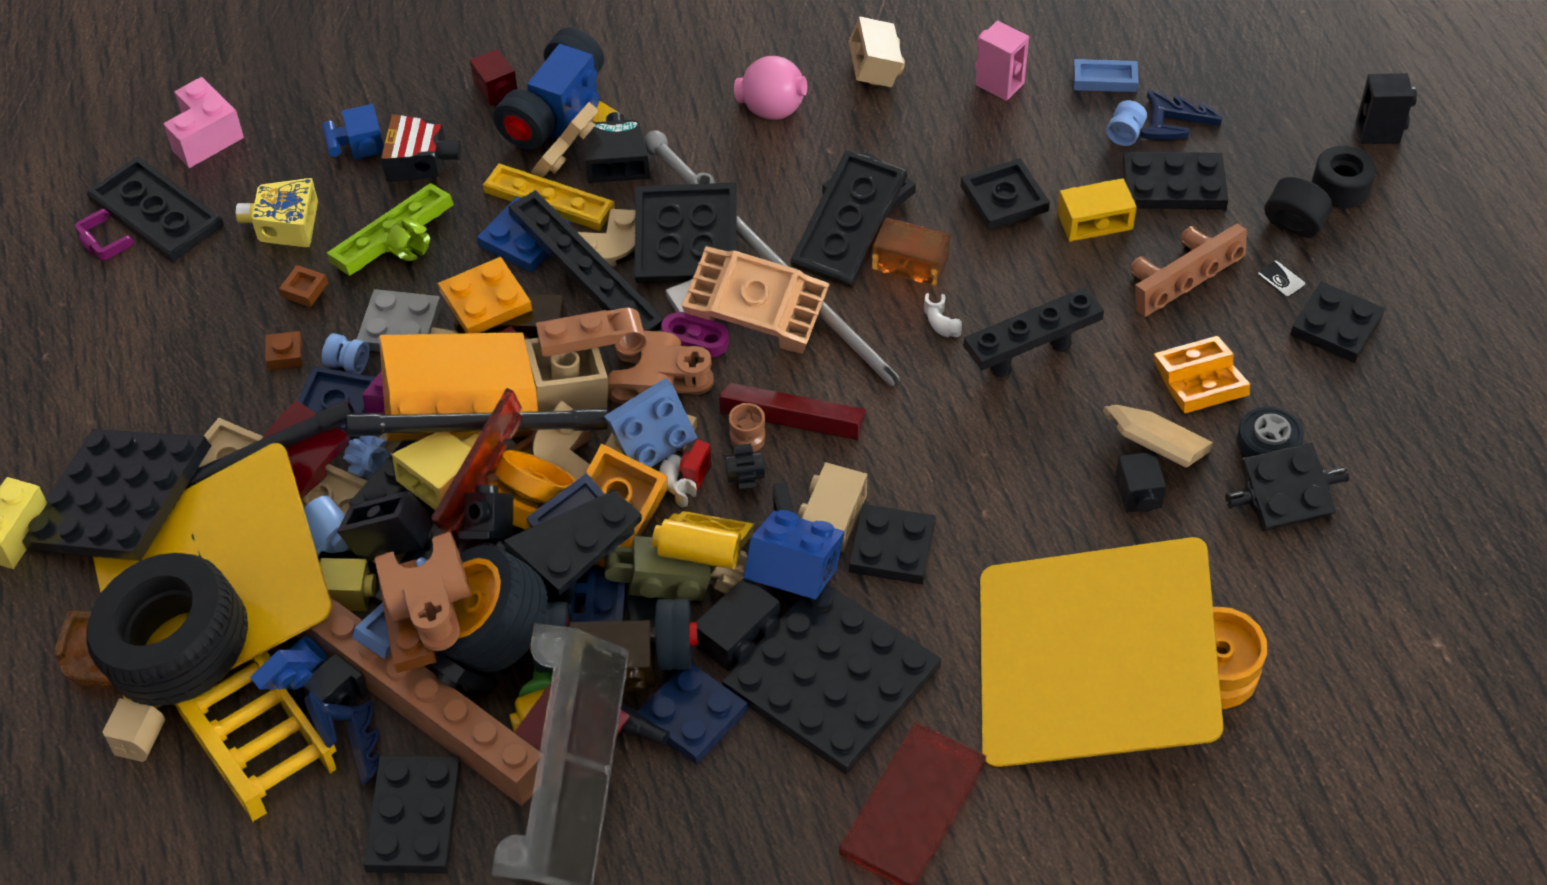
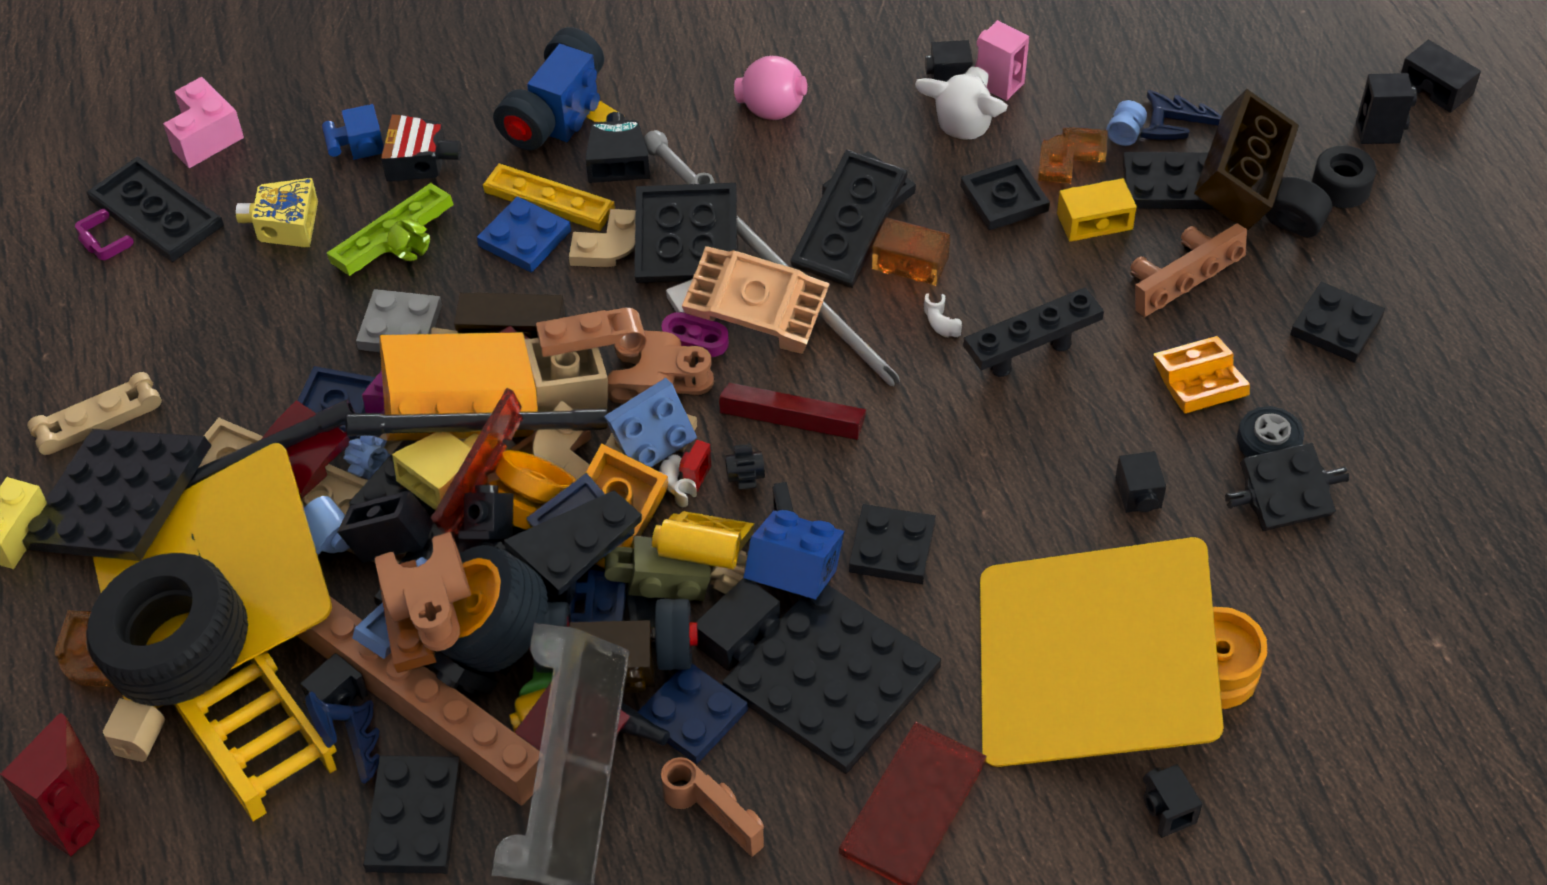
blue plate [250,635,328,690] -> none
dark orange plate [265,331,303,370] -> none
dark orange plate [279,265,328,307] -> none
light yellow brick [320,558,377,612] -> none
light blue wheel [322,333,369,374] -> none
light orange plate [438,257,532,333] -> none
dark red brick [470,49,517,106] -> none
black plate [509,190,664,331] -> none
tan plate [531,102,599,178] -> none
nougat wheel [729,403,766,452] -> none
tan brick [798,462,867,552] -> none
tan brick [848,17,905,87] -> none
medium blue tile [1073,59,1139,92] -> none
tan tile [1103,405,1213,468] -> none
sticker [1258,261,1306,296] -> none
none -> dark red slope [0,713,100,857]
none -> tan plate [27,372,162,455]
none -> nougat plate [661,757,764,857]
none -> white piece [915,66,1008,140]
none -> black brick [925,40,973,82]
none -> clear orange plate [1038,127,1108,183]
none -> black brick [1143,764,1203,838]
none -> dark brown brick [1194,89,1299,230]
none -> black brick [1401,39,1481,113]

